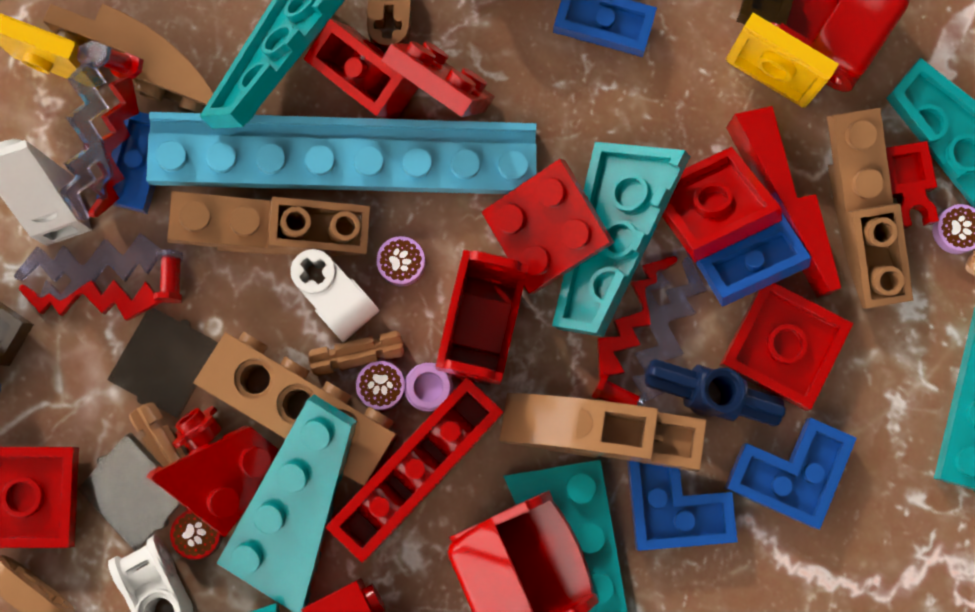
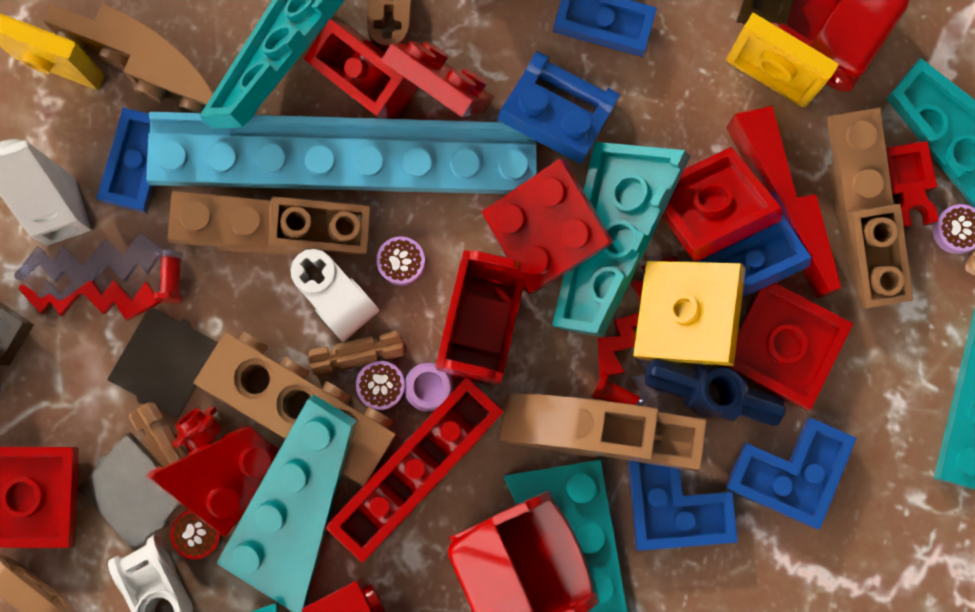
clear purple piece [59,40,144,220] -> none
none -> blue plate [497,50,621,165]
none -> yellow plate [633,261,746,366]

